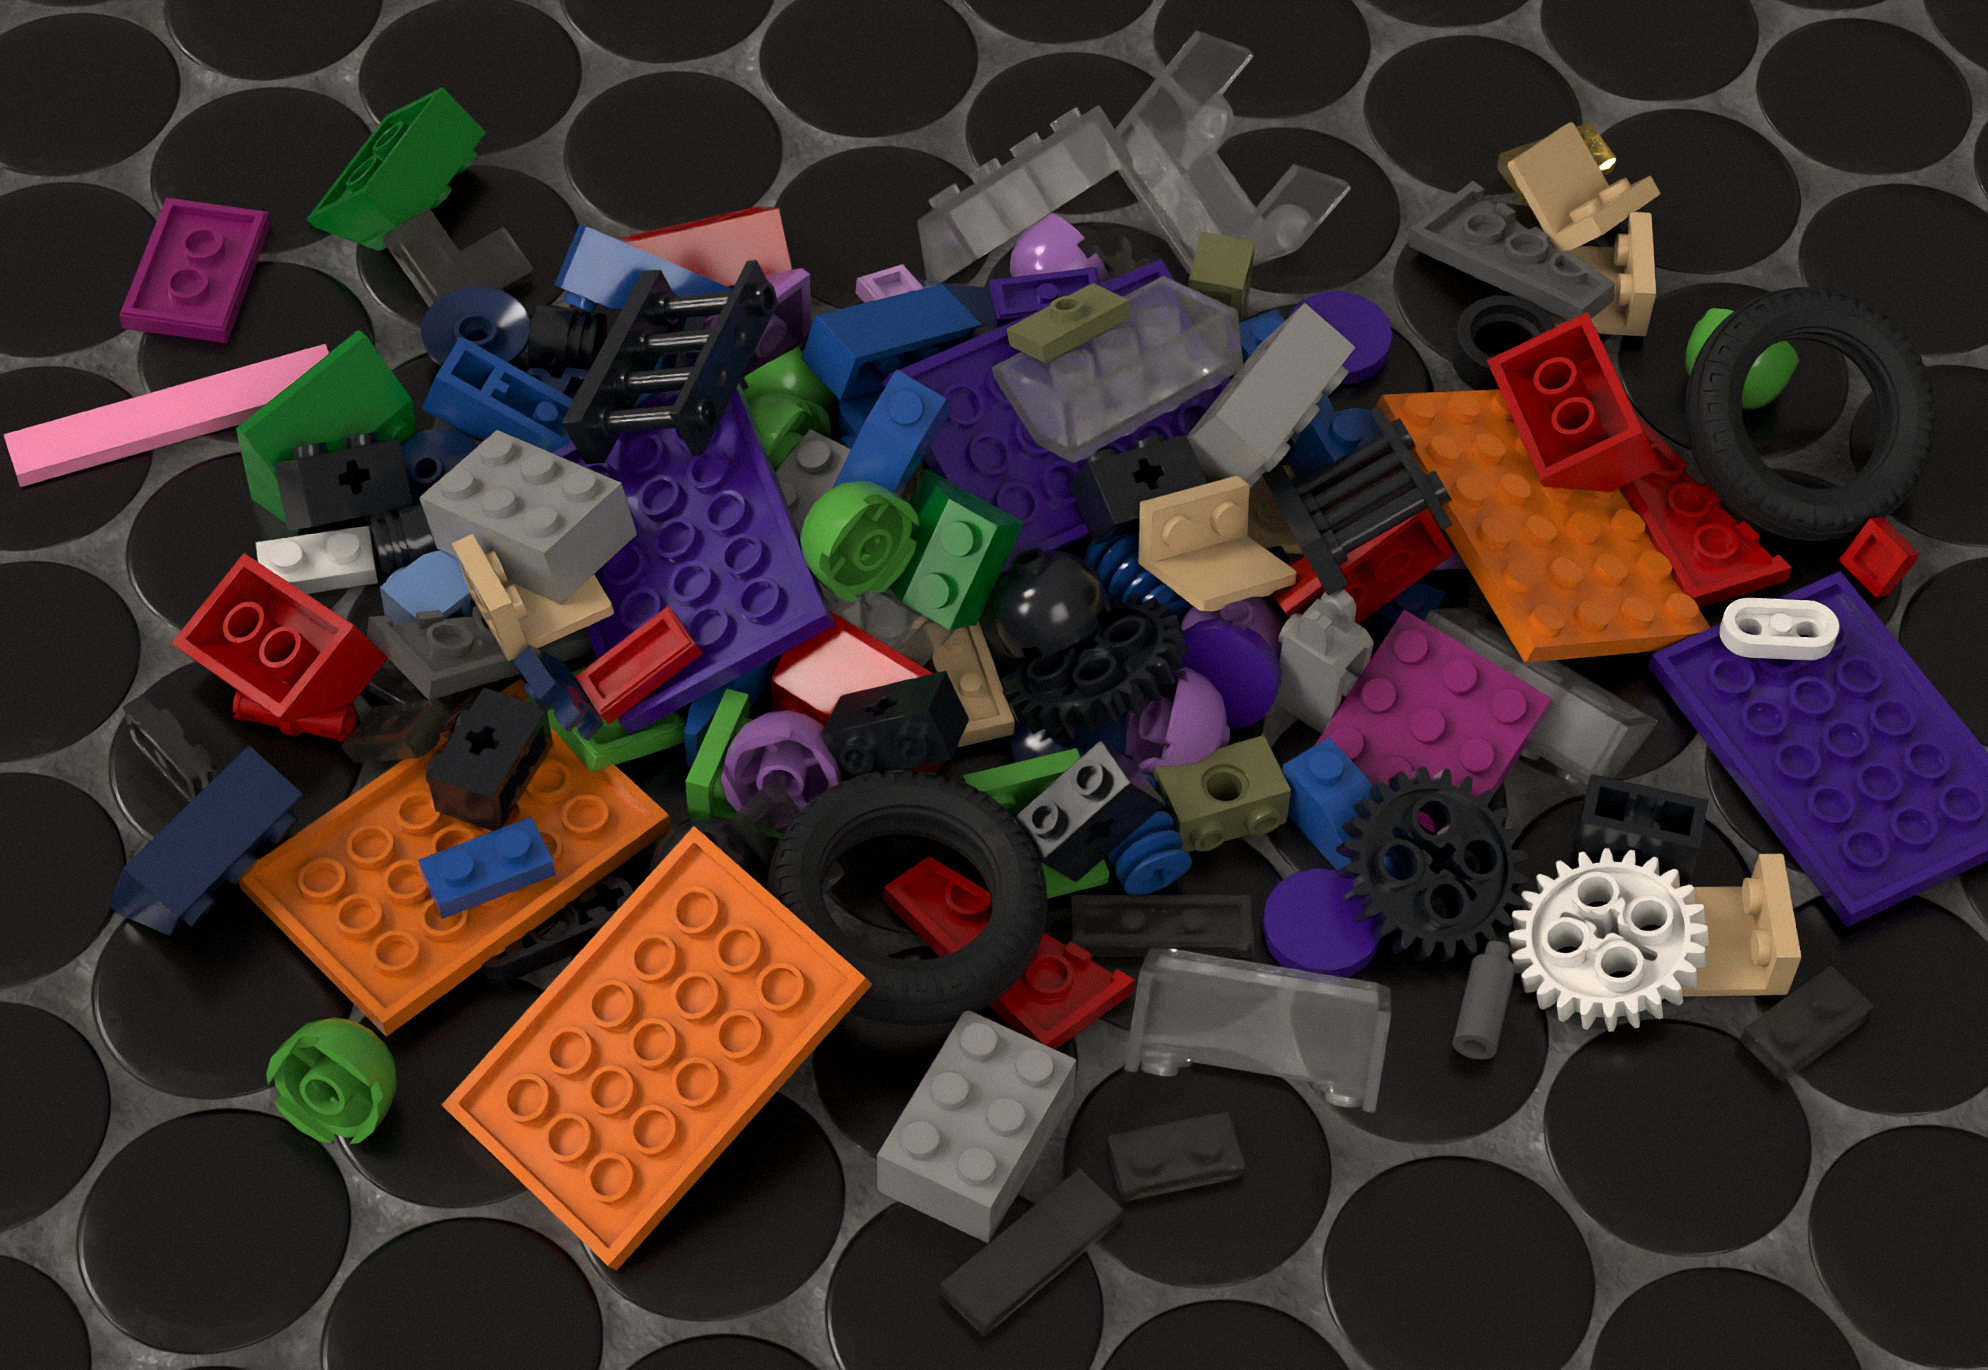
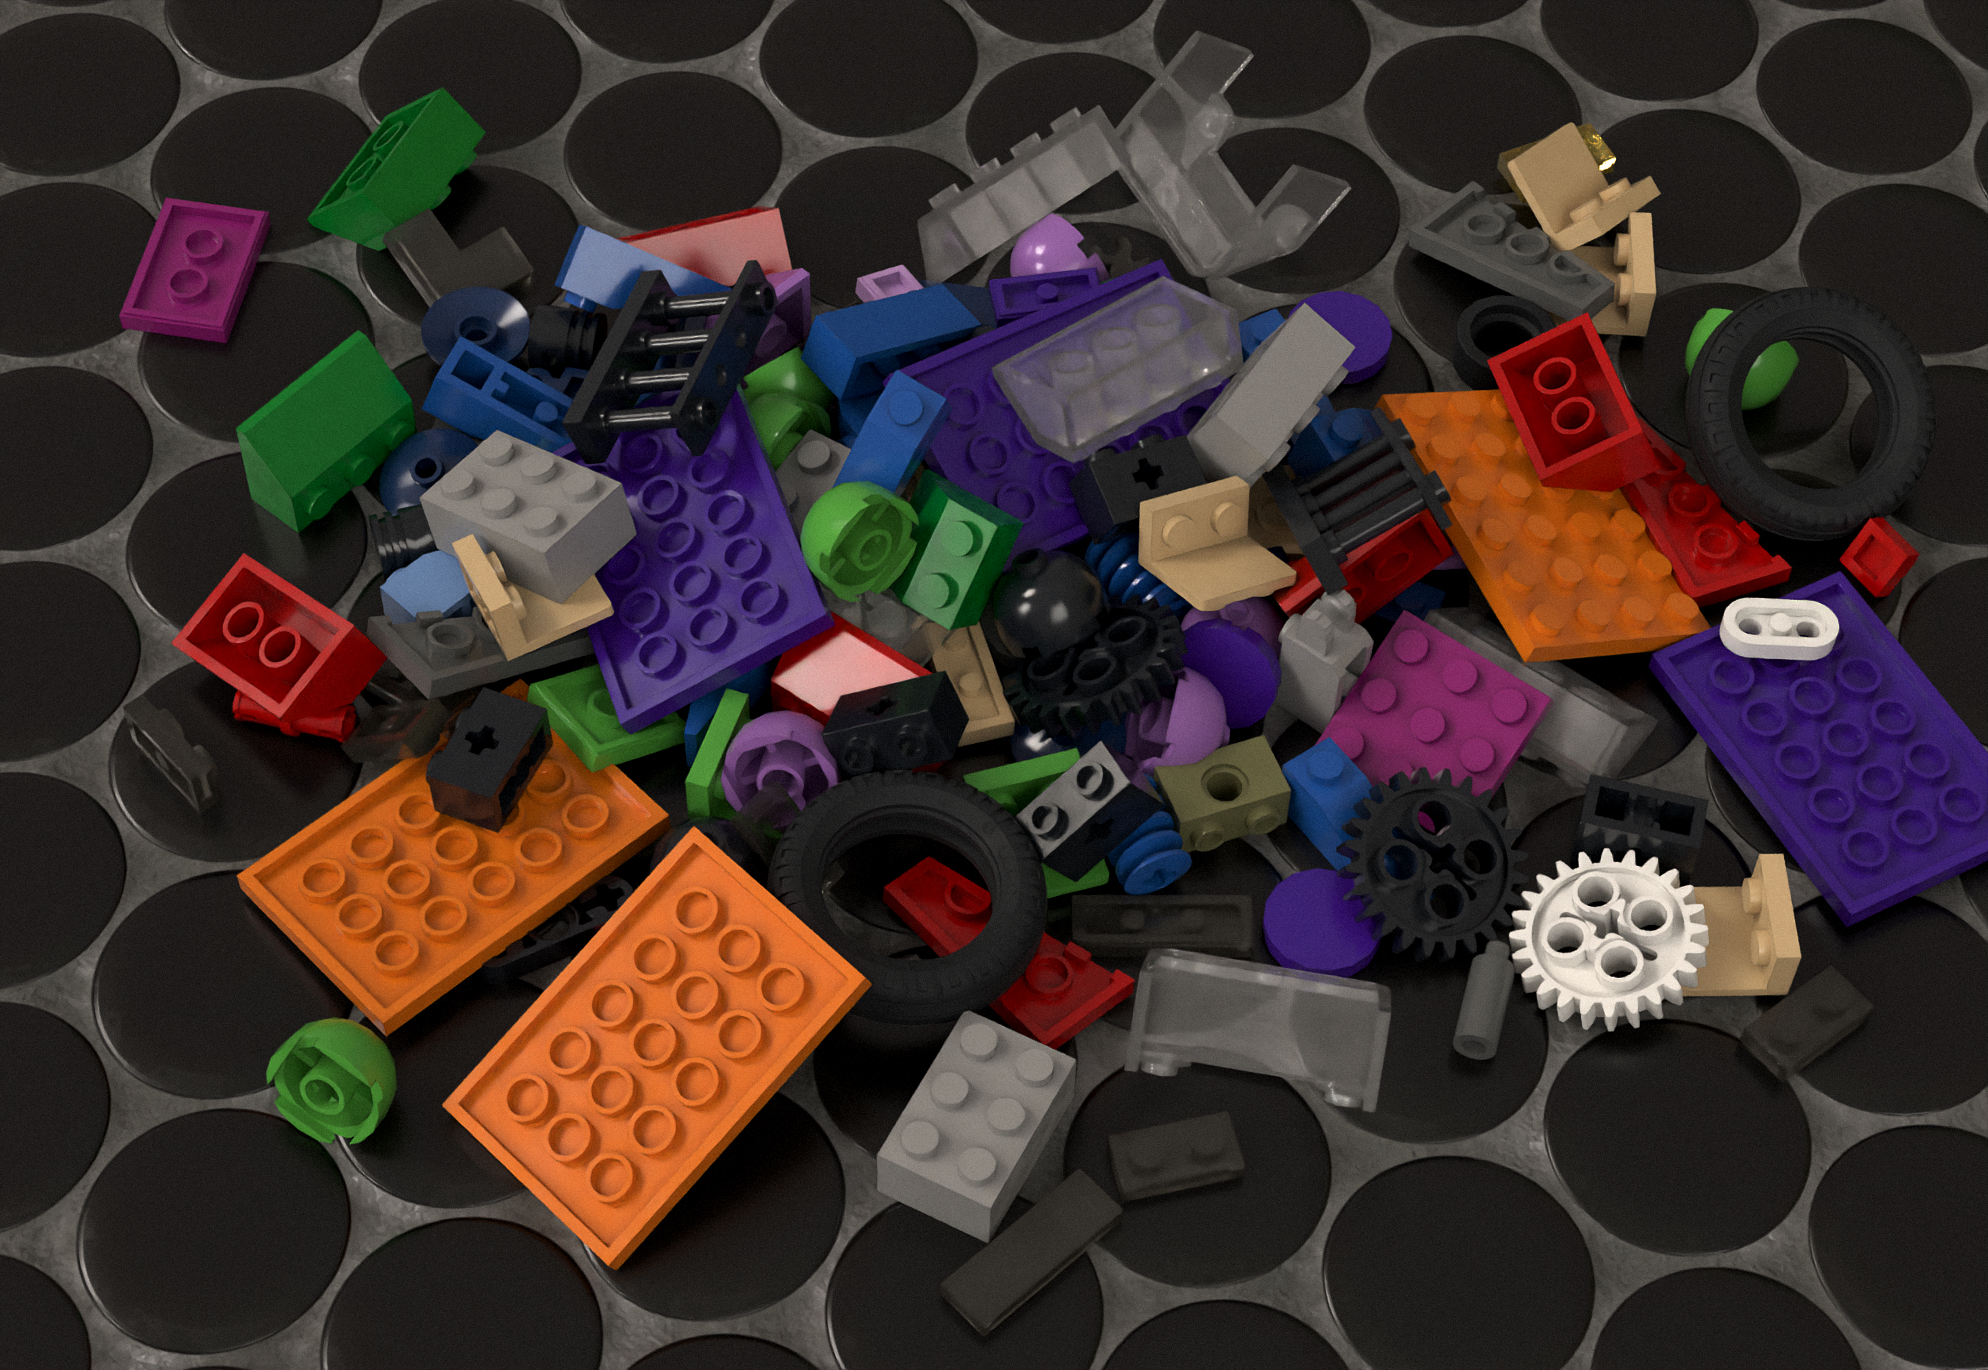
bright pink tile [3,344,329,487] -> none
dark blue slope [109,746,303,936] -> none
white plate [256,525,378,594] -> none
black brick [274,432,413,530] -> none
blue plate [418,817,556,919] -> none
dark blue plate [513,645,604,740] -> none
red tile [575,605,703,724] -> none
olive plate [1007,283,1131,364] -> none
olive brick [1187,232,1255,359] -> none

